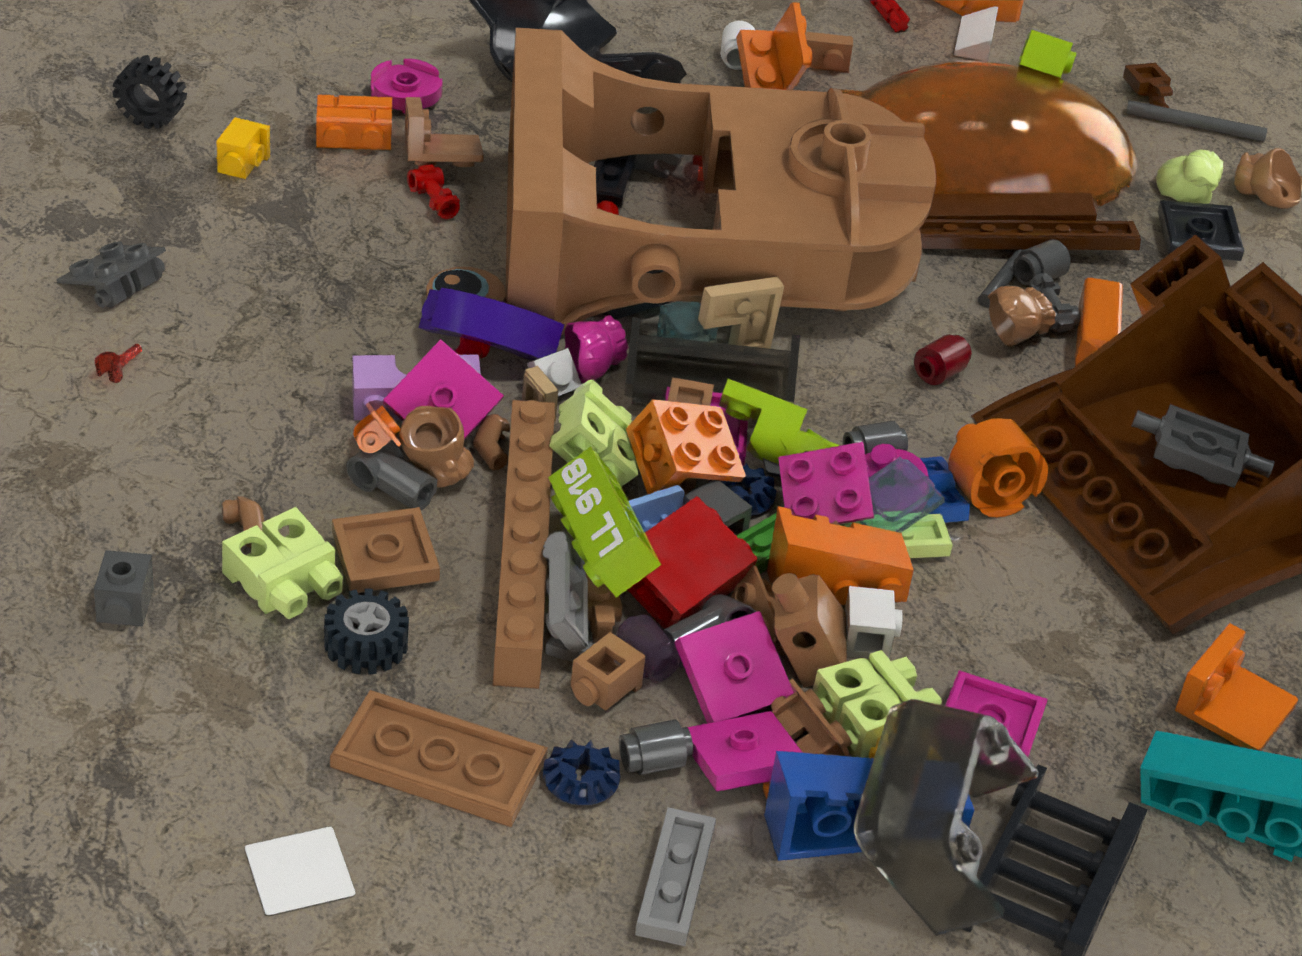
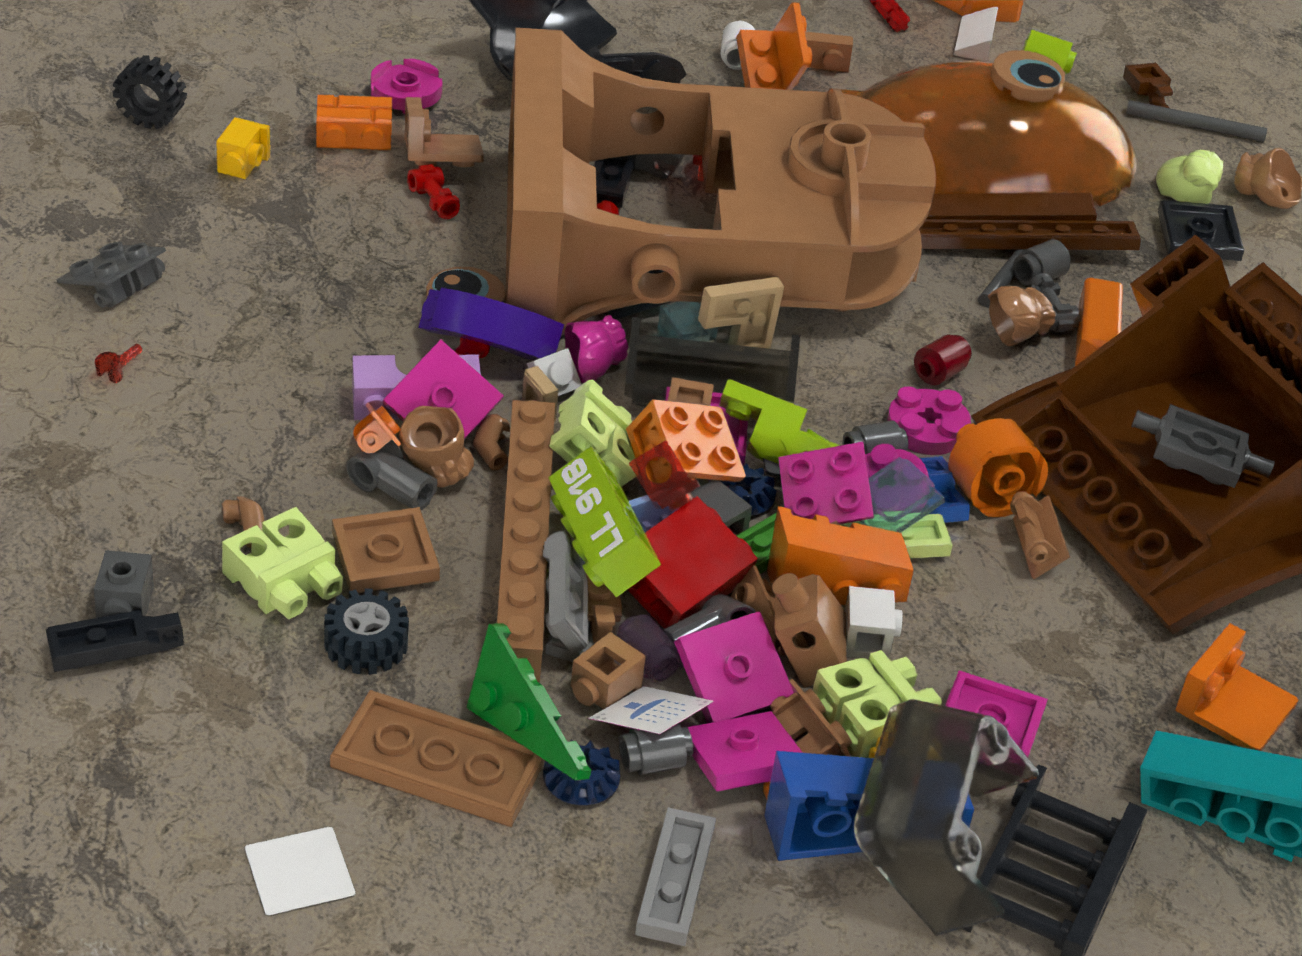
none -> black hinge [46,610,184,672]
none -> green wing [466,623,592,781]
none -> white sticker [588,686,715,734]
none -> clear red bracket [629,440,700,512]
none -> dark pink plate [887,386,971,455]
none -> medium nougat tile [991,50,1065,102]
none -> medium nougat hinge [1010,491,1070,579]

